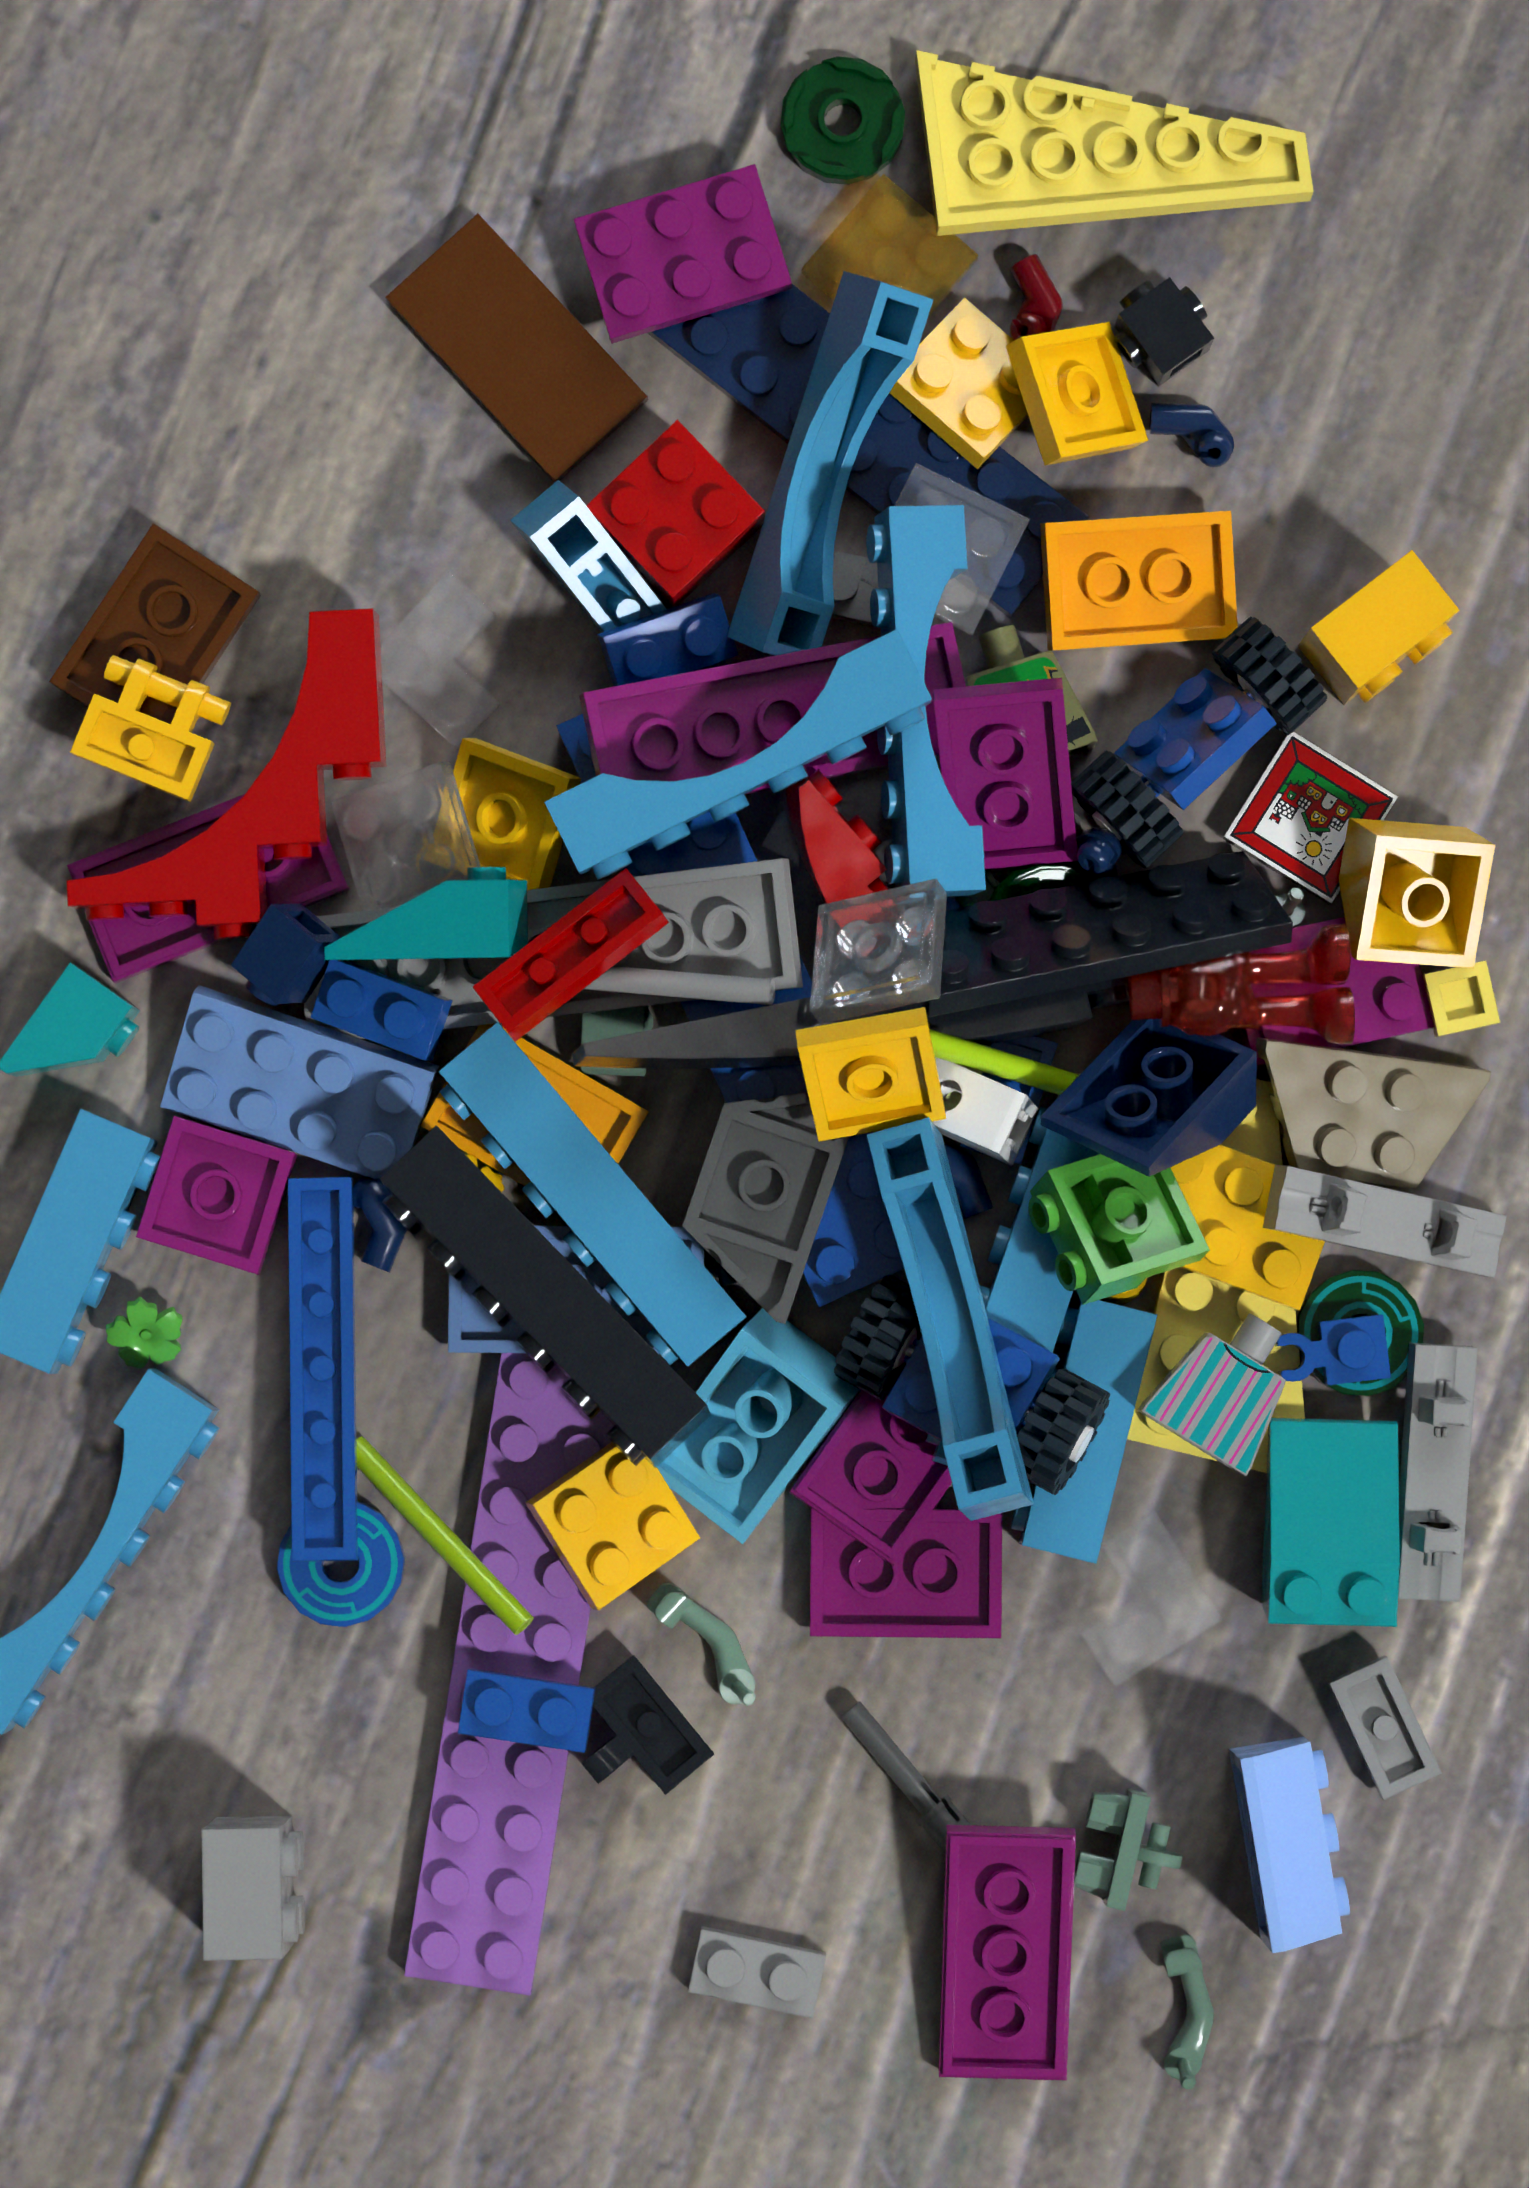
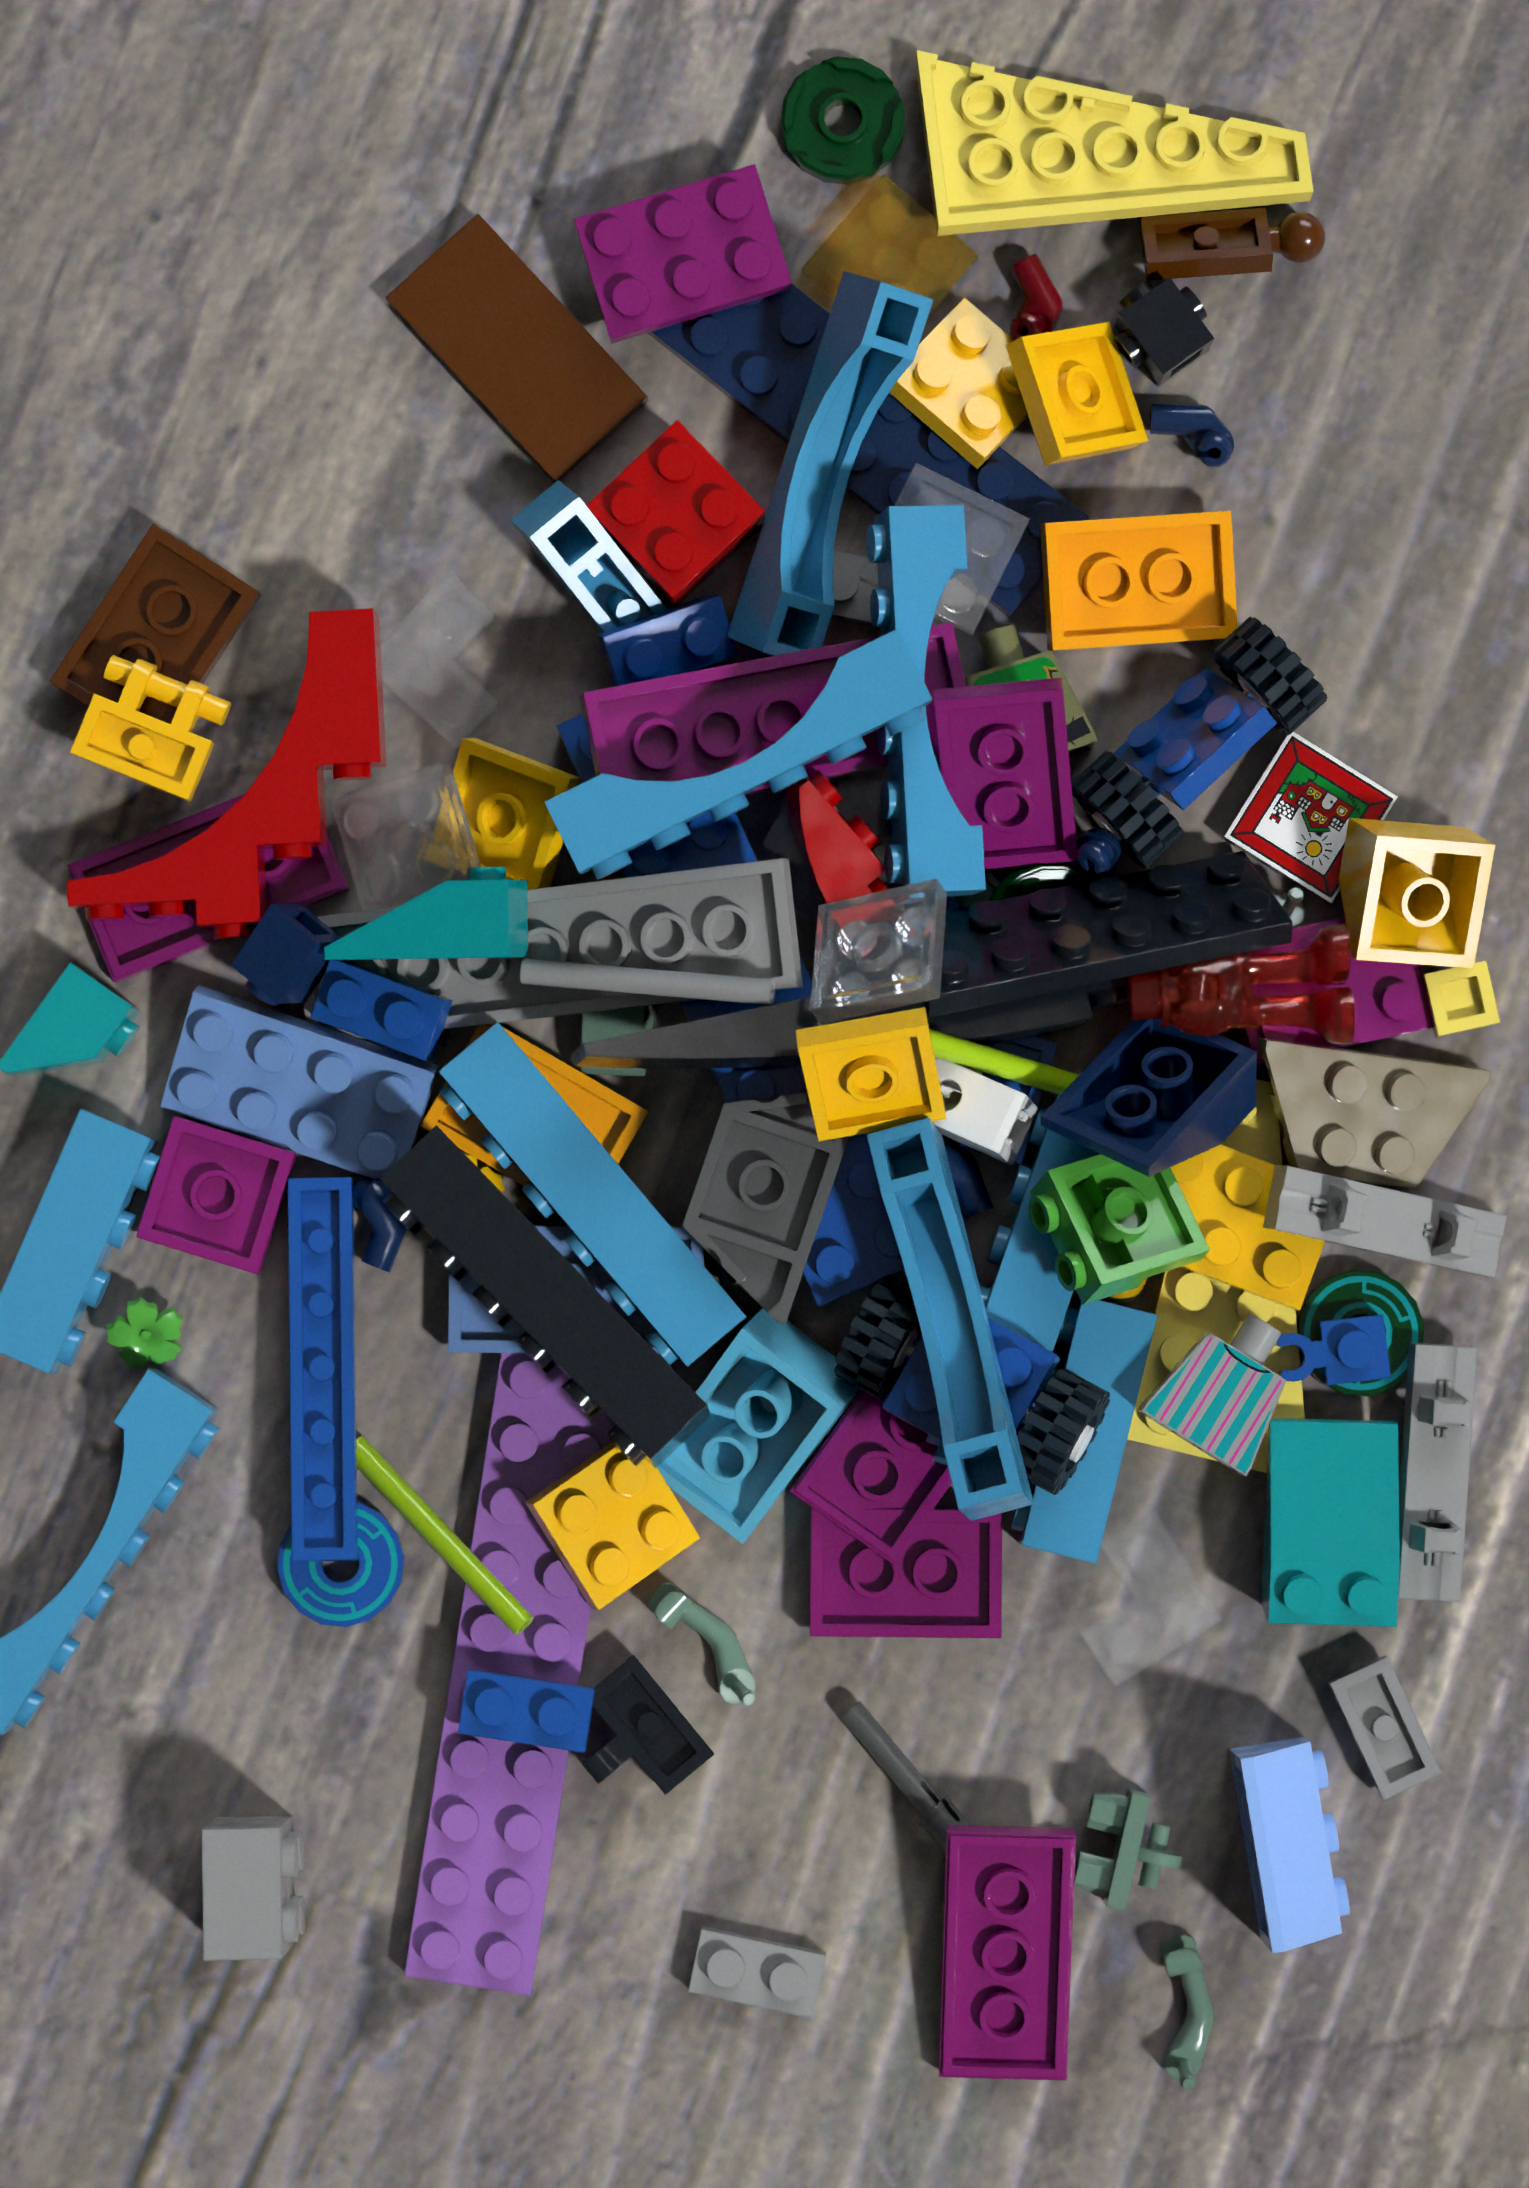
red plate [473,868,669,1042] -> none
yellow brick [1298,550,1460,705] -> none
none -> reddish brown plate [1140,208,1325,281]

